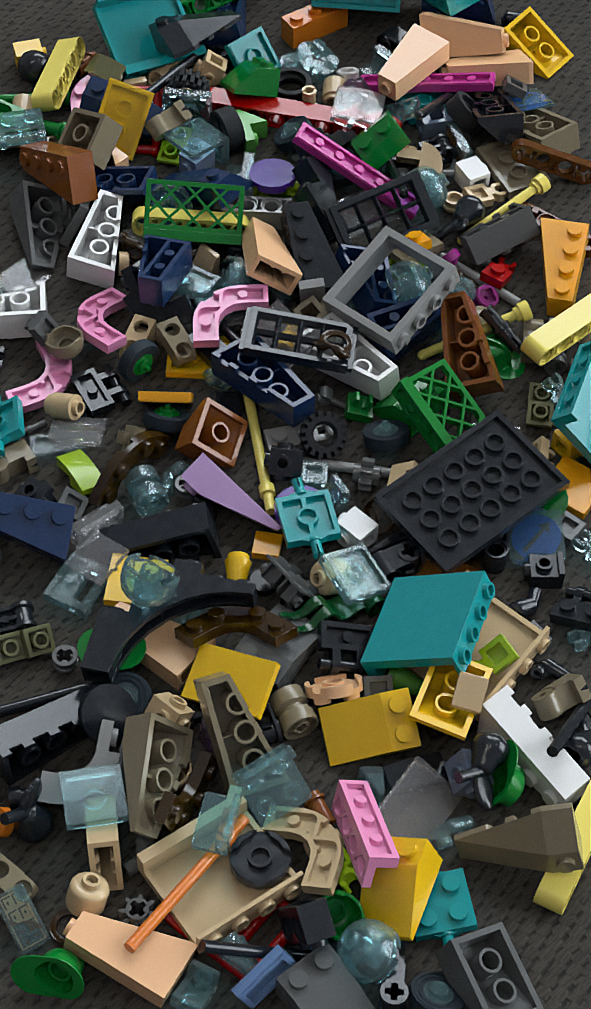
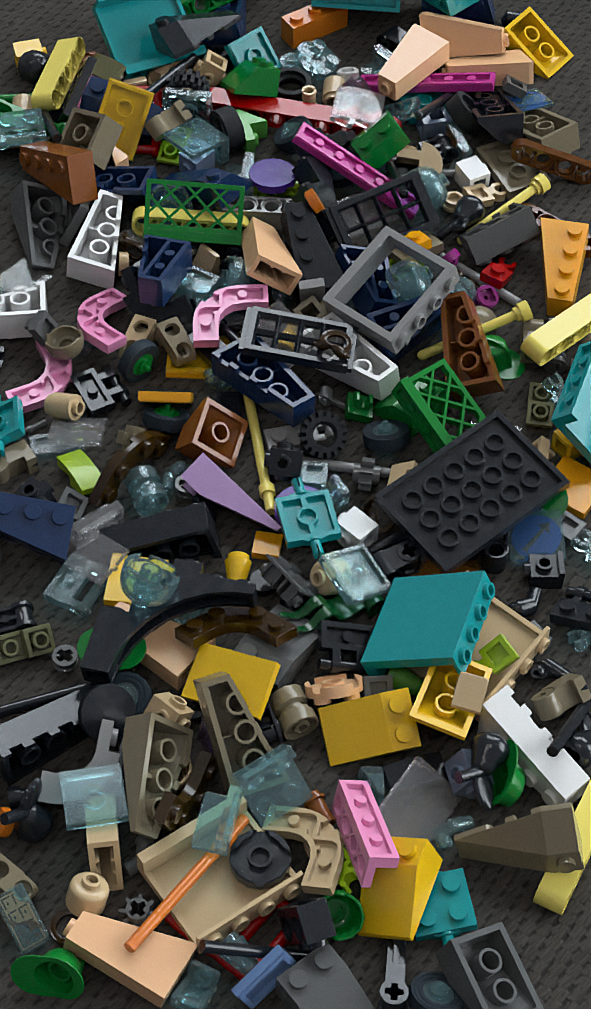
clear light blue cylinder [336,918,401,985] -> none
black pin [479,304,523,353] -> none
none -> black bar [40,109,62,143]
none -> black tile [54,56,97,124]
none -> orange tile [304,188,325,213]

